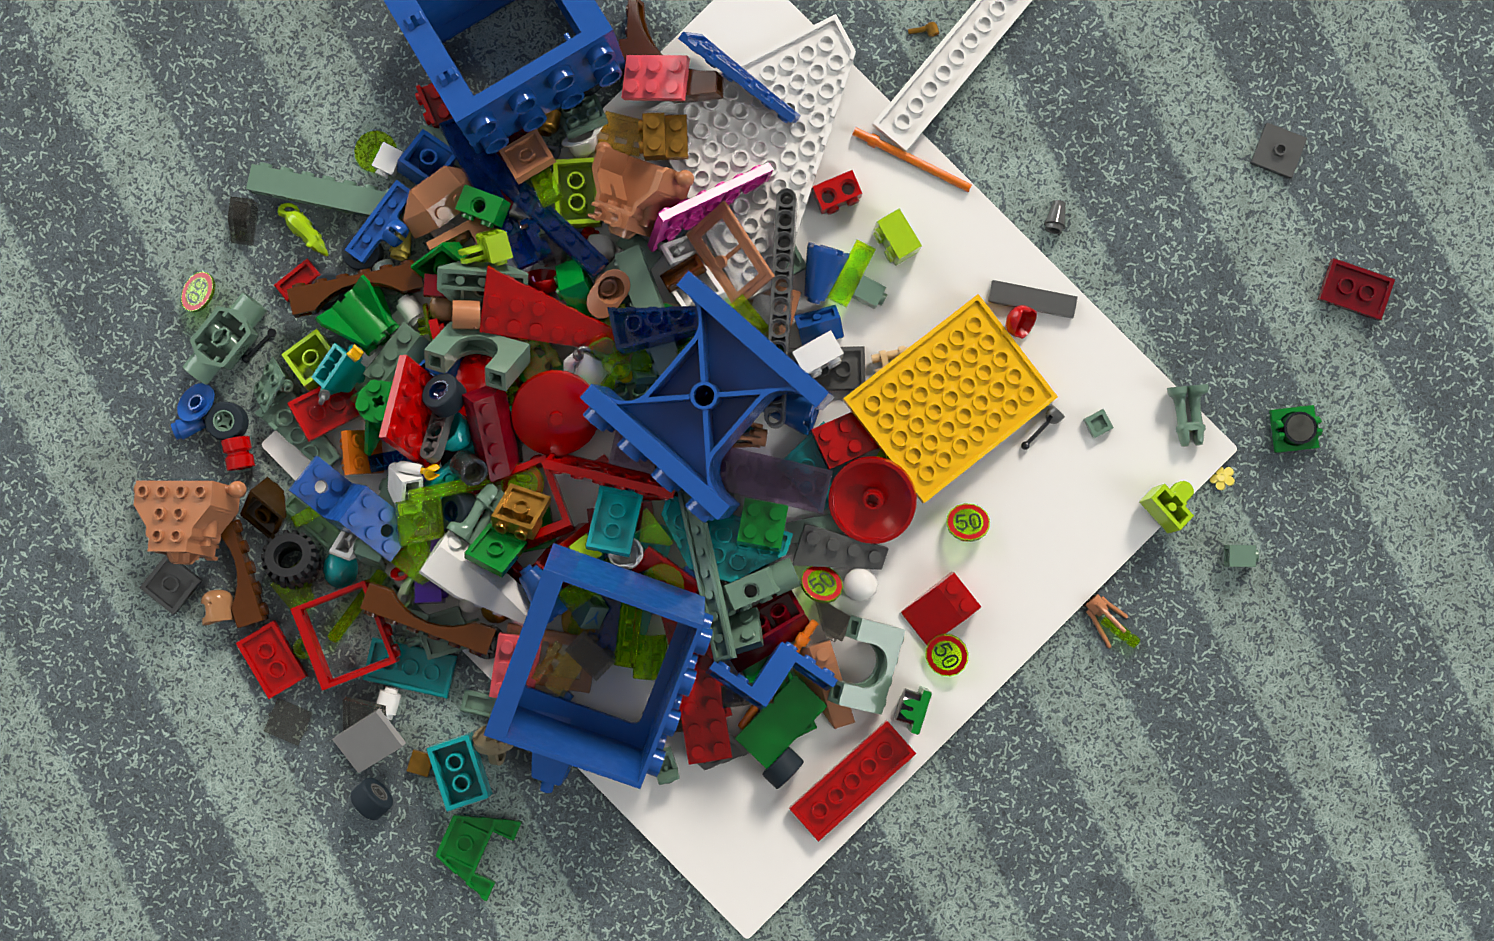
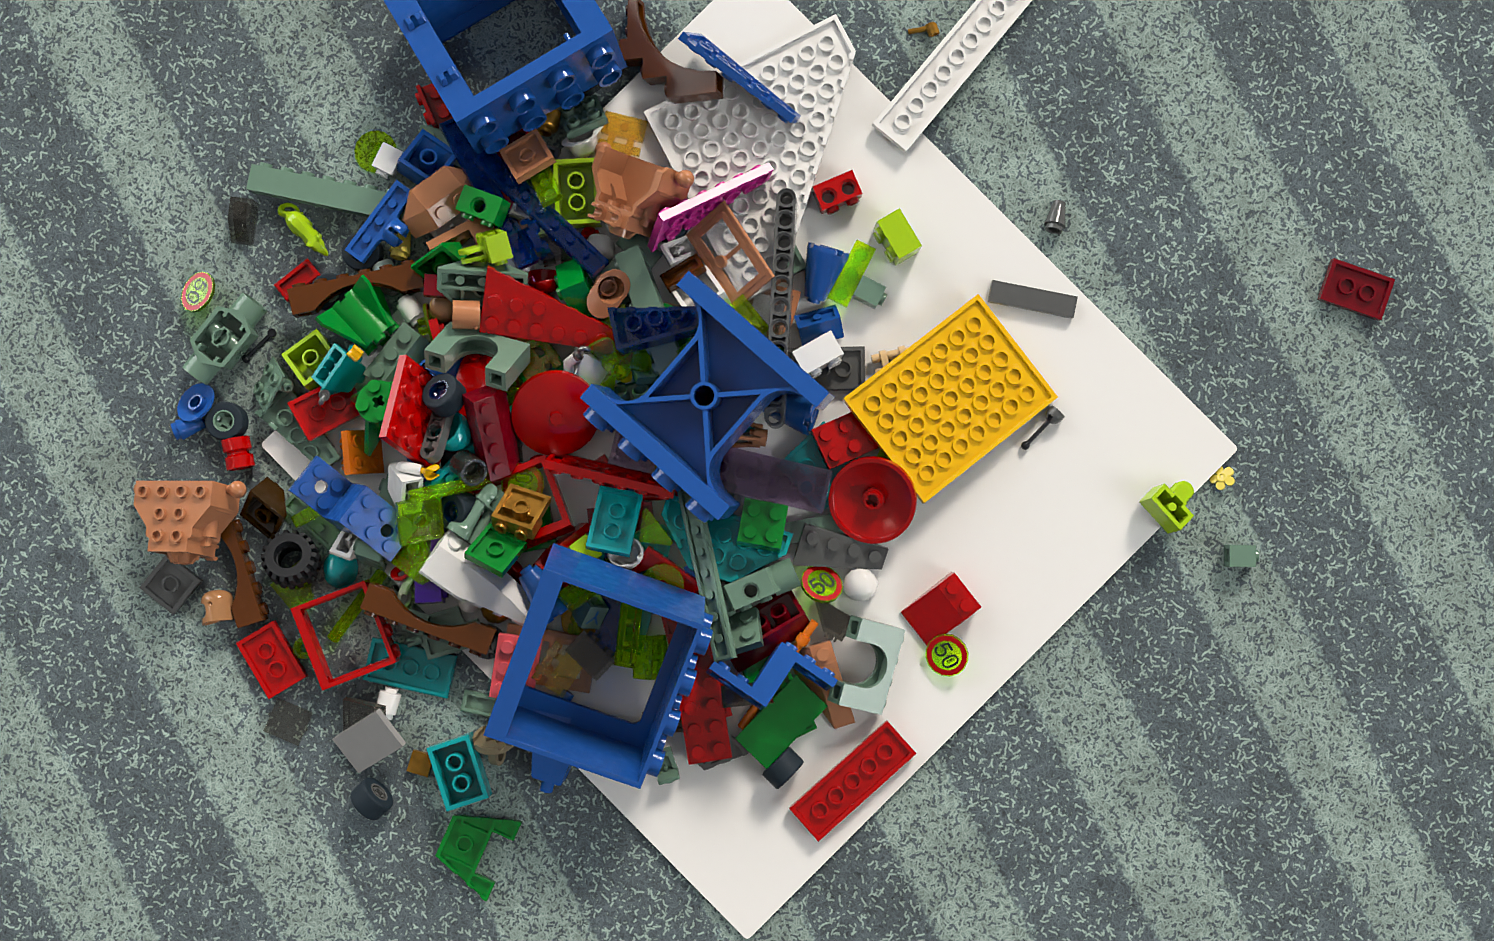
clear blue sticker [368,450,407,473] -> none
coral plate [621,55,690,101] -> none
pearl gold plate [638,113,688,161] -> none
orange bar [852,127,972,192] -> none
green piece [895,686,932,735] -> none
piece [946,503,990,542] -> none
red hair [1005,305,1037,339] -> none
sand green tile [1083,409,1114,438] -> none
nougat plant [1085,594,1128,648] -> none
clear neon green axle [1101,616,1140,648] -> none
sand green piece [1167,384,1209,447] -> none
dark grey plate [1250,122,1307,179] -> none
piece [1269,405,1323,453] -> none

